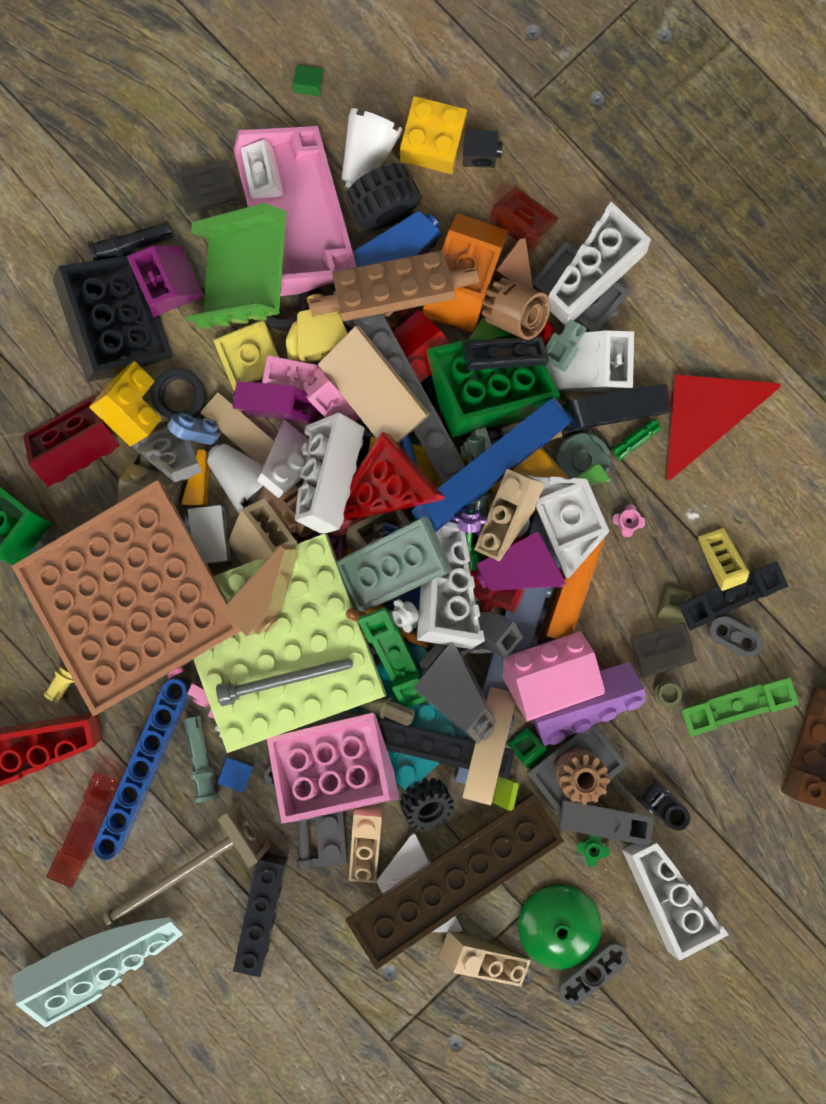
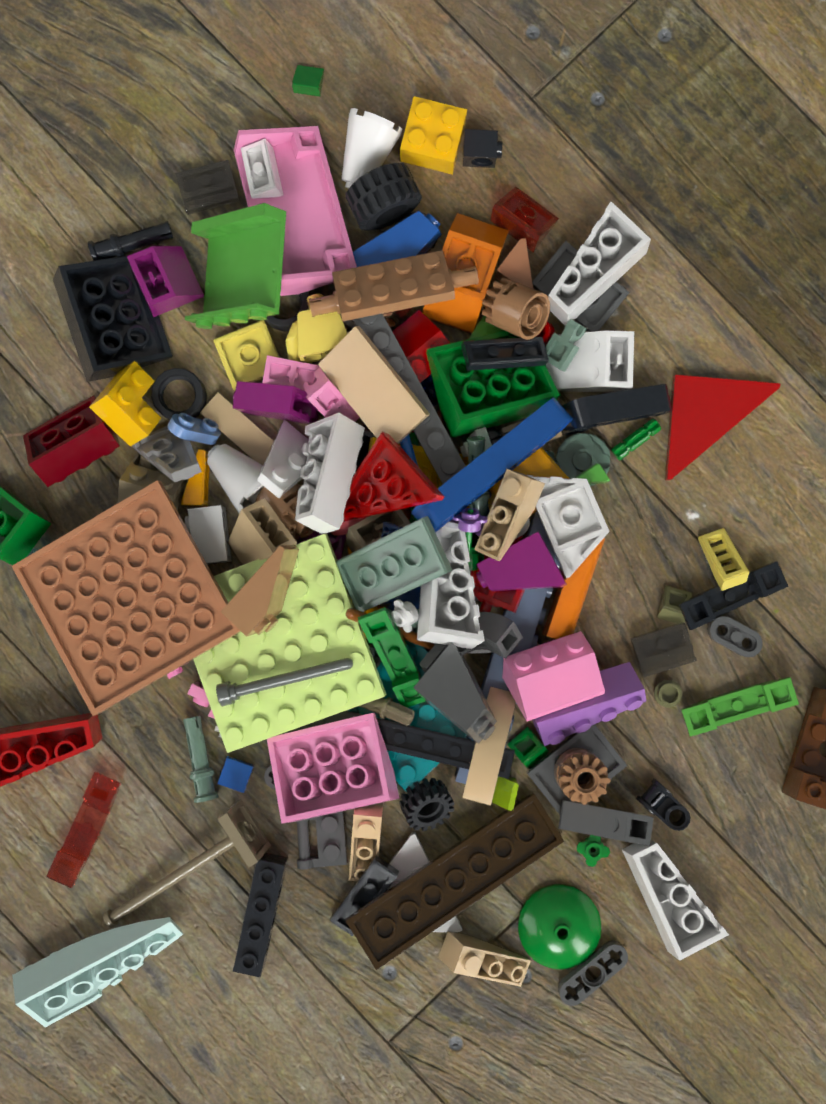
light yellow pin [44,666,74,703] -> none
blue beam [93,677,191,861] -> none
bright pink plate [612,504,645,537] -> none
none -> black tile [330,856,399,936]

